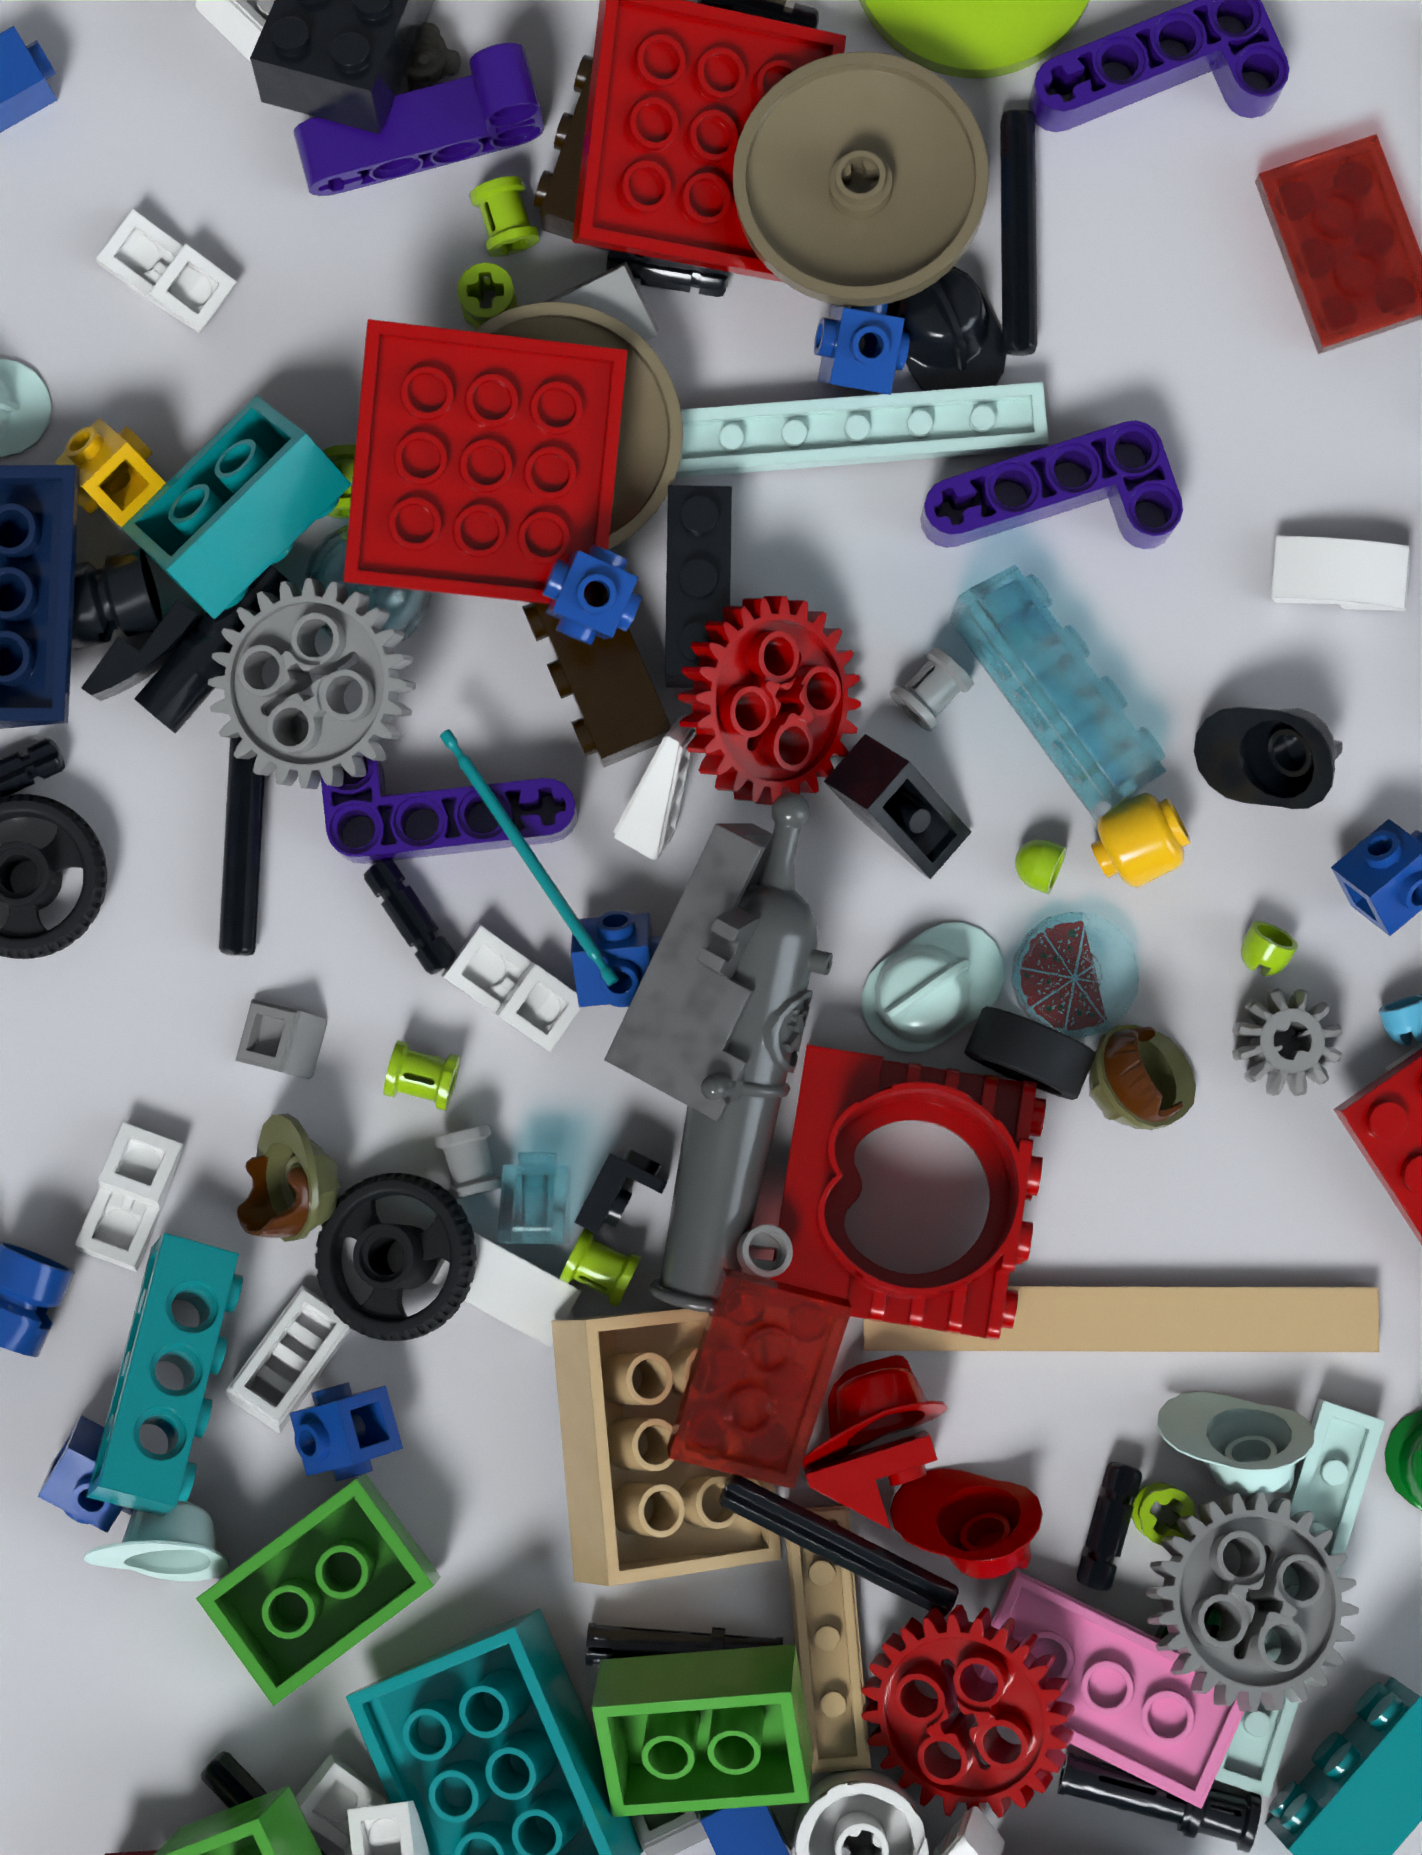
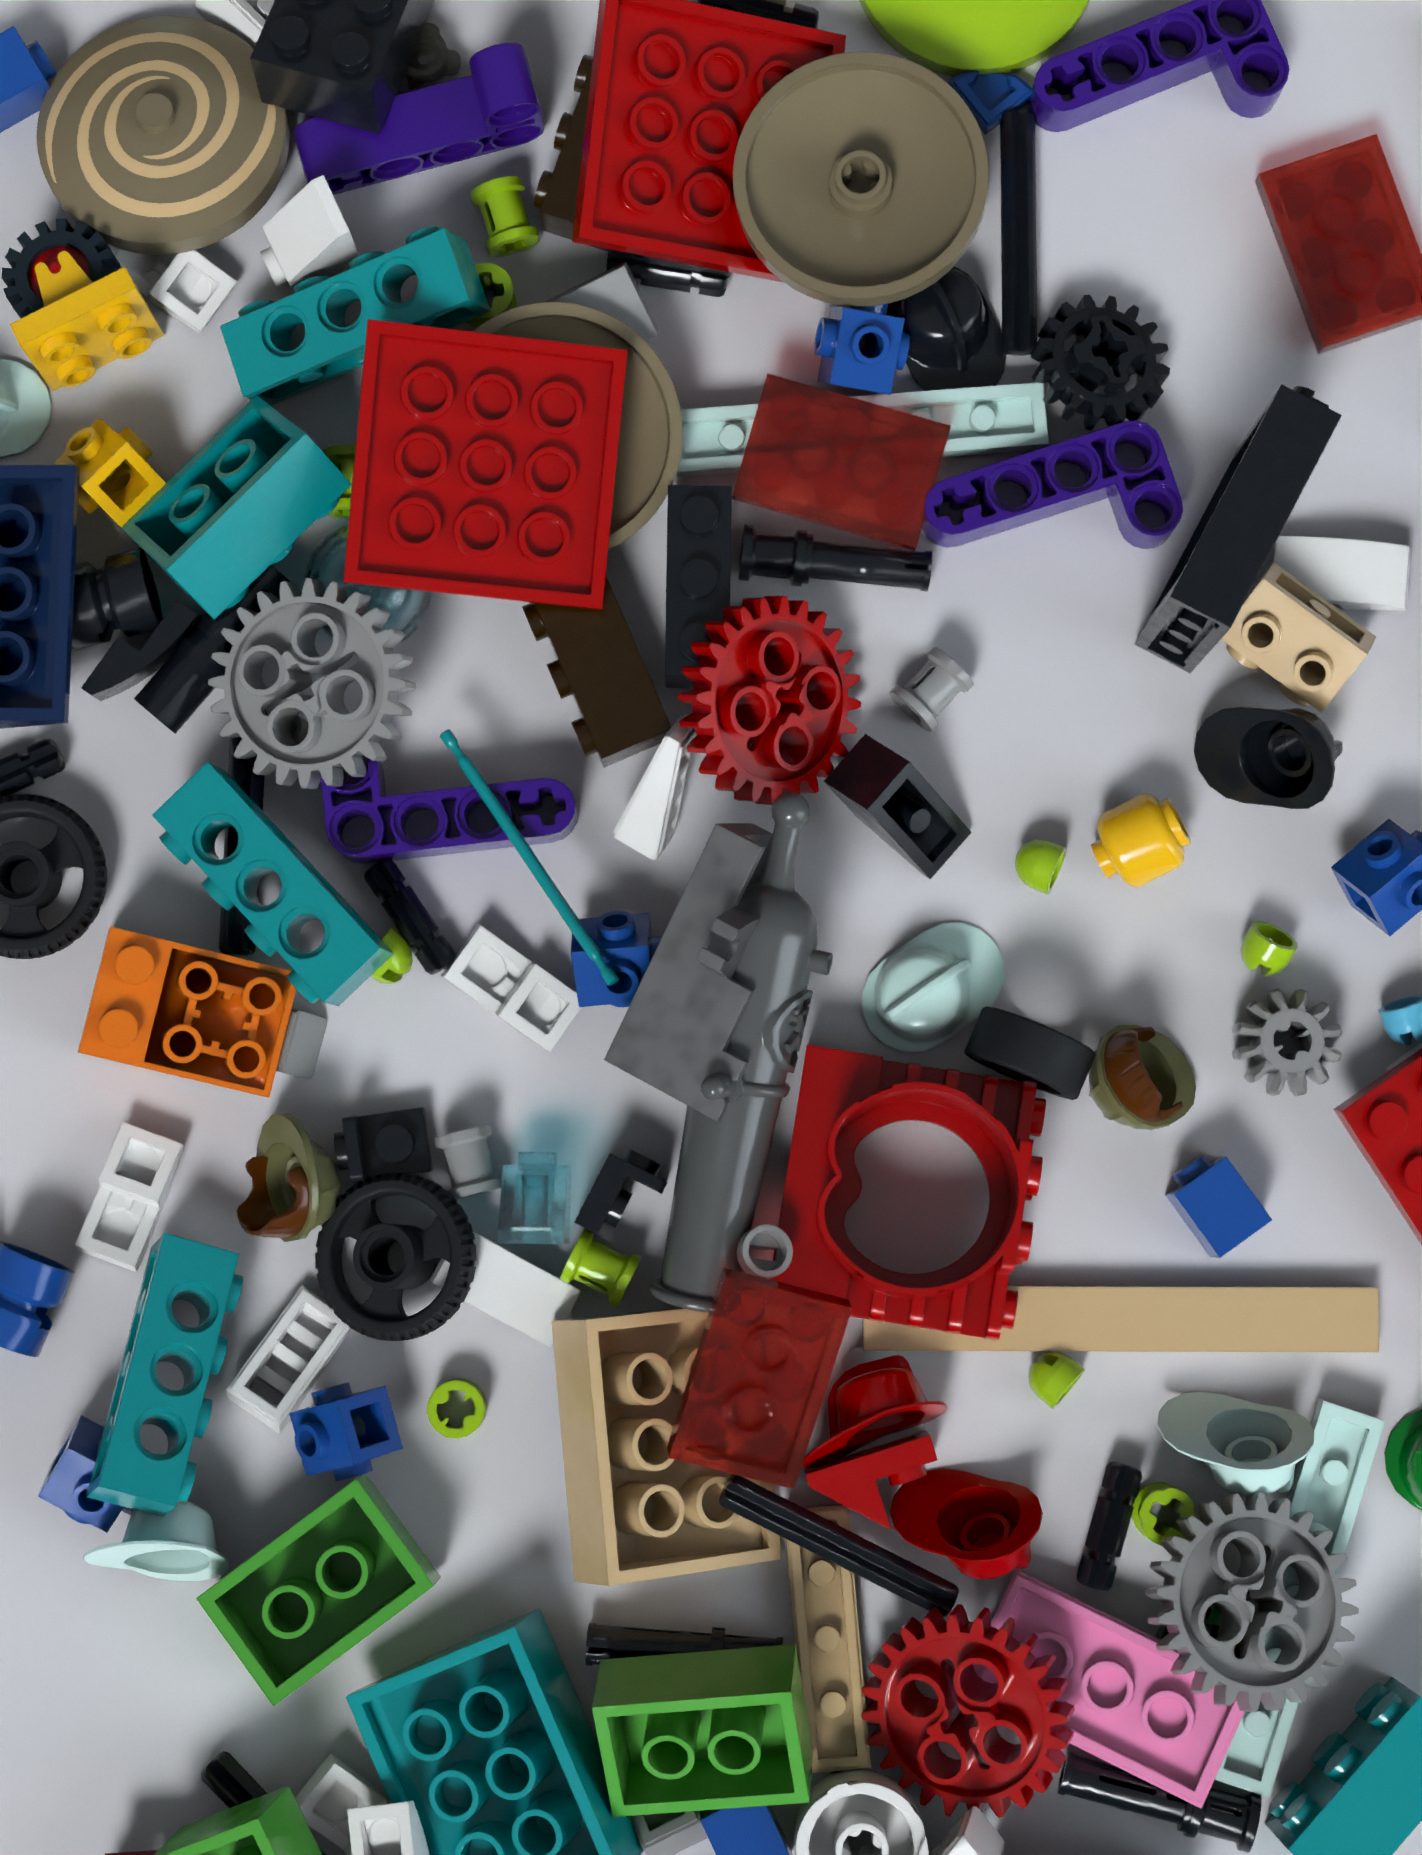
lime bush [383,1040,461,1111] -> none
blue brick [542,545,642,645] -> none
clear light blue slope [949,565,1166,823] -> none
clear light blue tile [1011,912,1139,1039] -> none
none -> yellow plate [2,219,164,391]
none -> dark tan dish [37,16,290,255]
none -> orange slope [77,926,296,1098]
none -> teal brick [152,762,394,1006]
none -> teal brick [220,226,490,405]
none -> white slope [260,175,359,294]
none -> black bracket [334,1107,433,1182]
none -> lime hinge [370,927,413,984]
none -> lime bush [427,1378,487,1439]
none -> clear red plate [732,373,951,551]
none -> black pin [738,524,932,591]
none -> blue tile [948,71,1032,135]
none -> lime hinge [1028,1351,1085,1409]
none -> black gear [1030,294,1170,431]
none -> black window [1134,384,1342,673]
none -> blue brick [1165,1154,1272,1258]
none -> tan brick [1221,562,1376,713]

